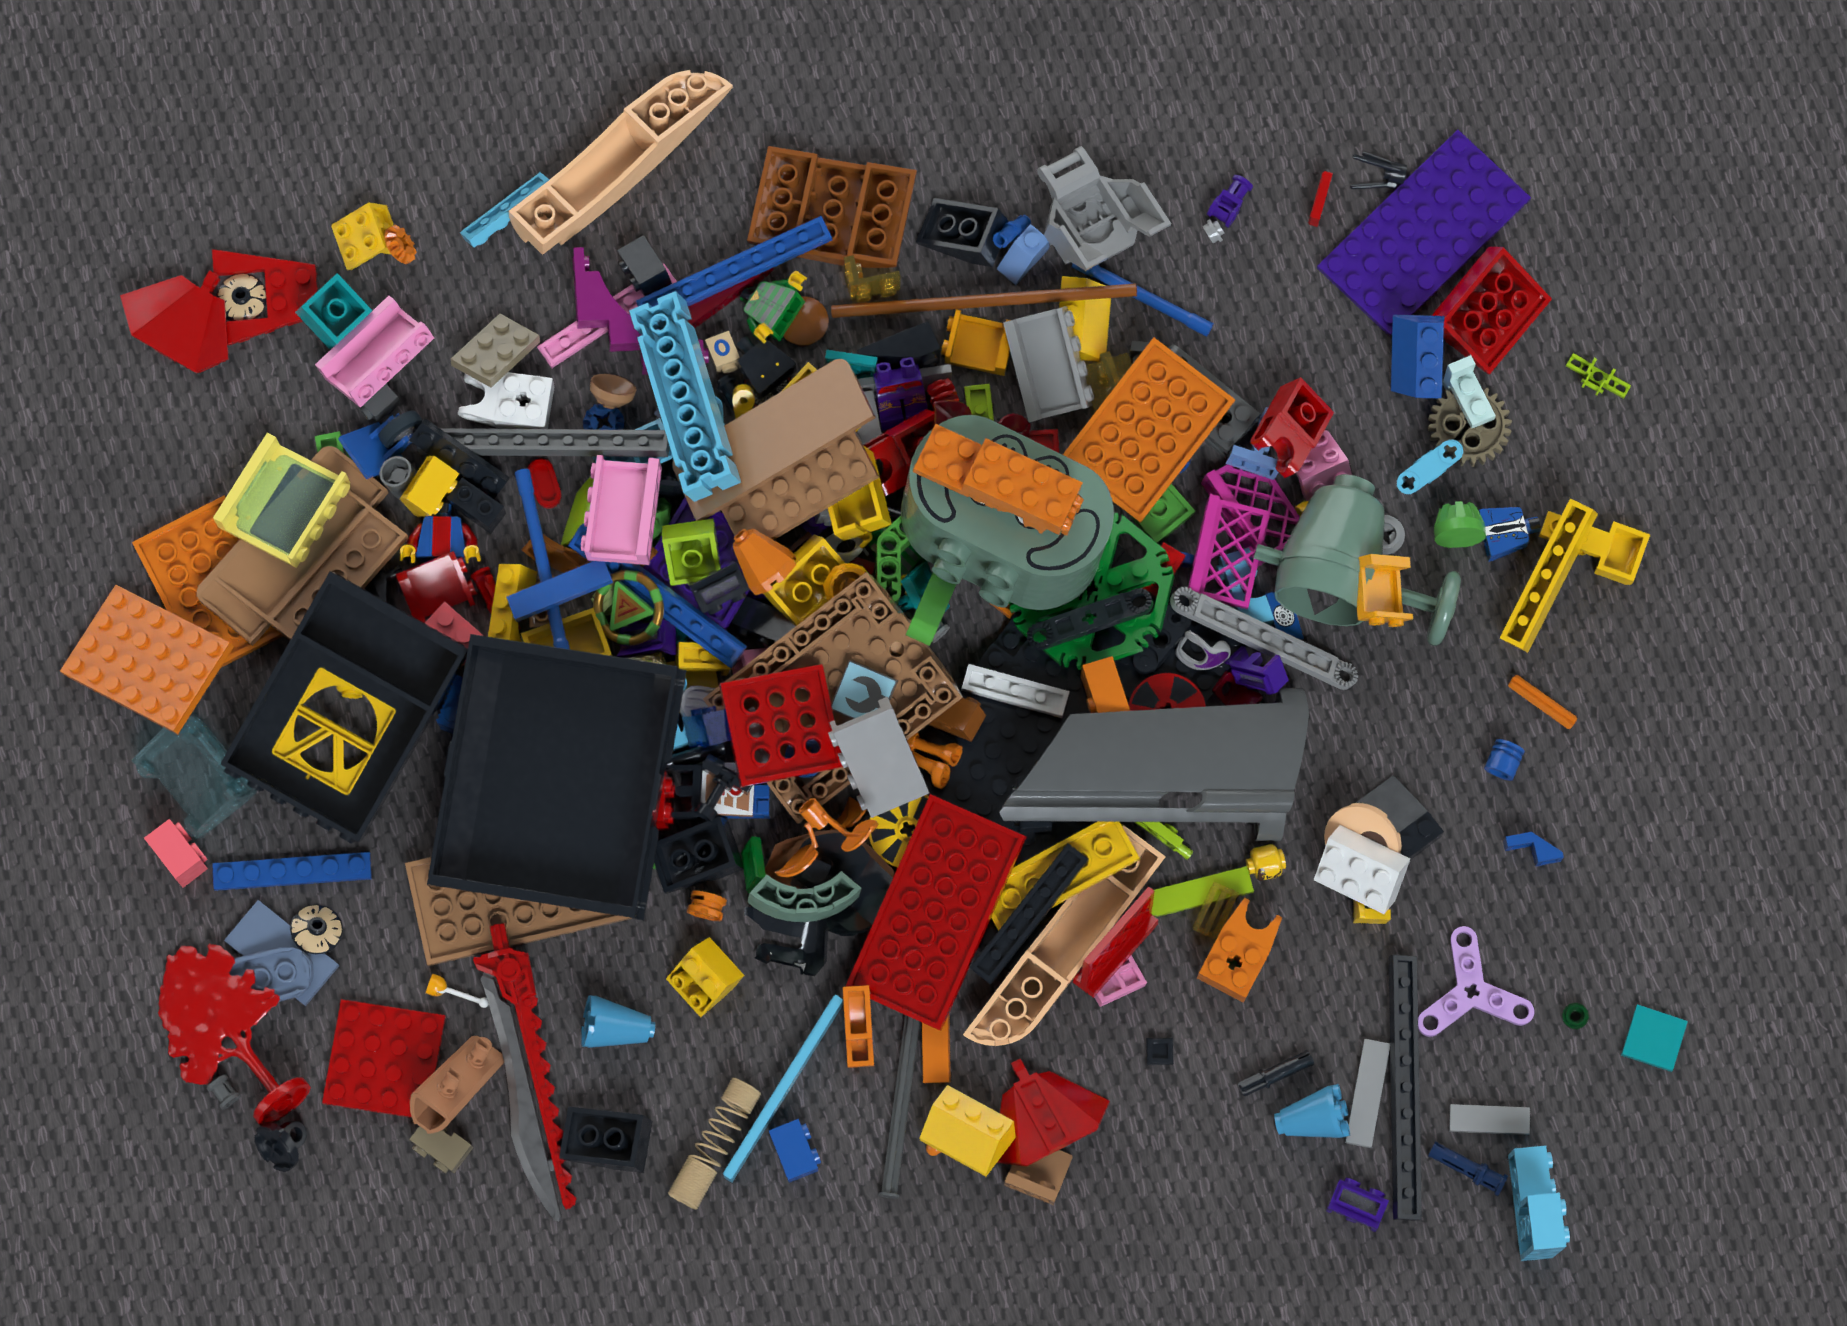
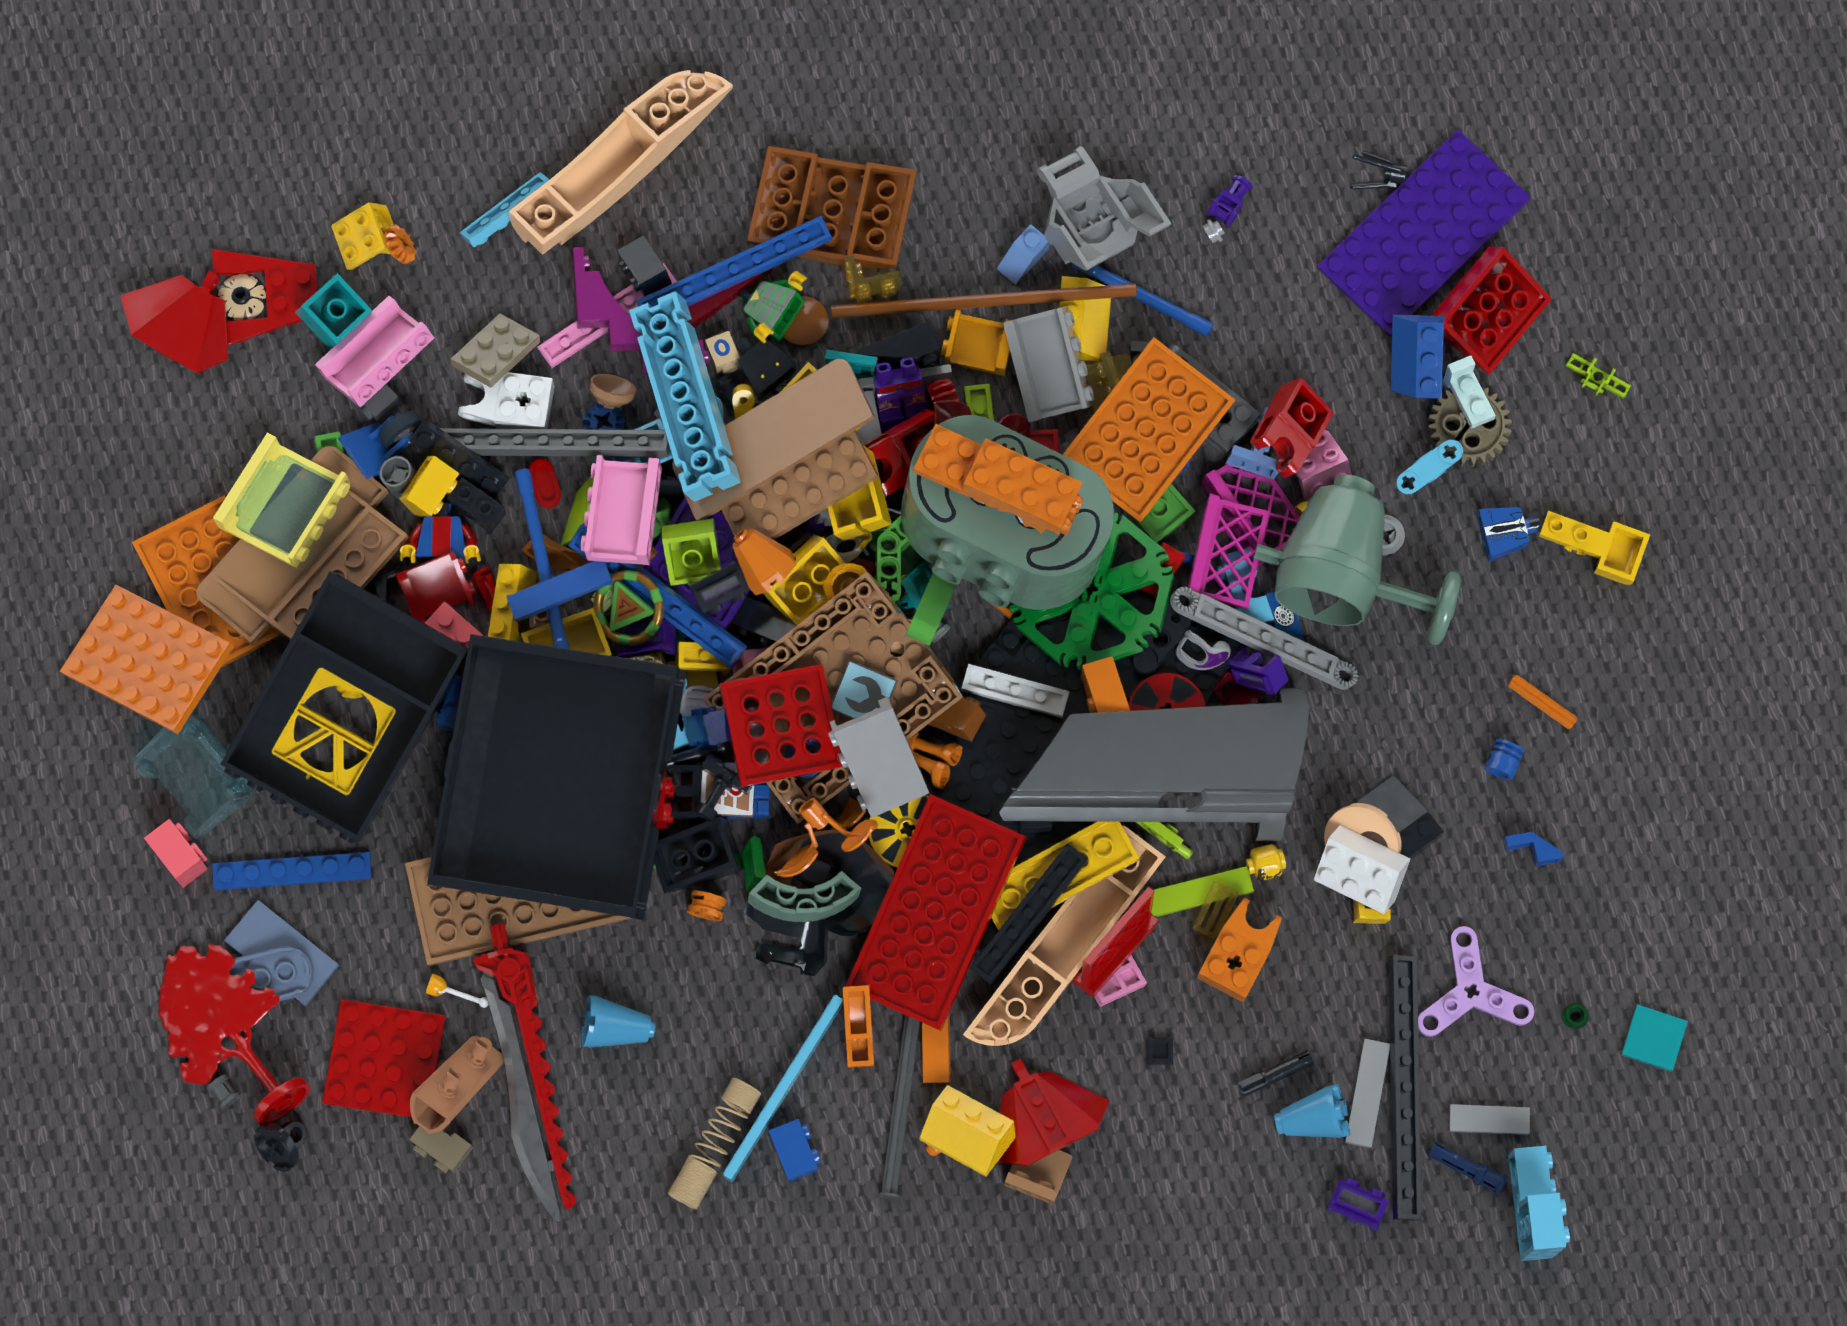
tan dish [290,905,343,955] -> none
black slope [559,1106,653,1173] -> none
yellow slope [666,937,745,1017] -> none
black slope [916,198,1009,267] -> none
blue pin [993,215,1031,248] -> none
black piece [1027,588,1153,650] -> none
red tile [1308,171,1333,227] -> none
light orange panel [1357,554,1413,627] -> none
bright green piece [1434,501,1486,548] -> none
yellow brick [1500,499,1598,653] -> none

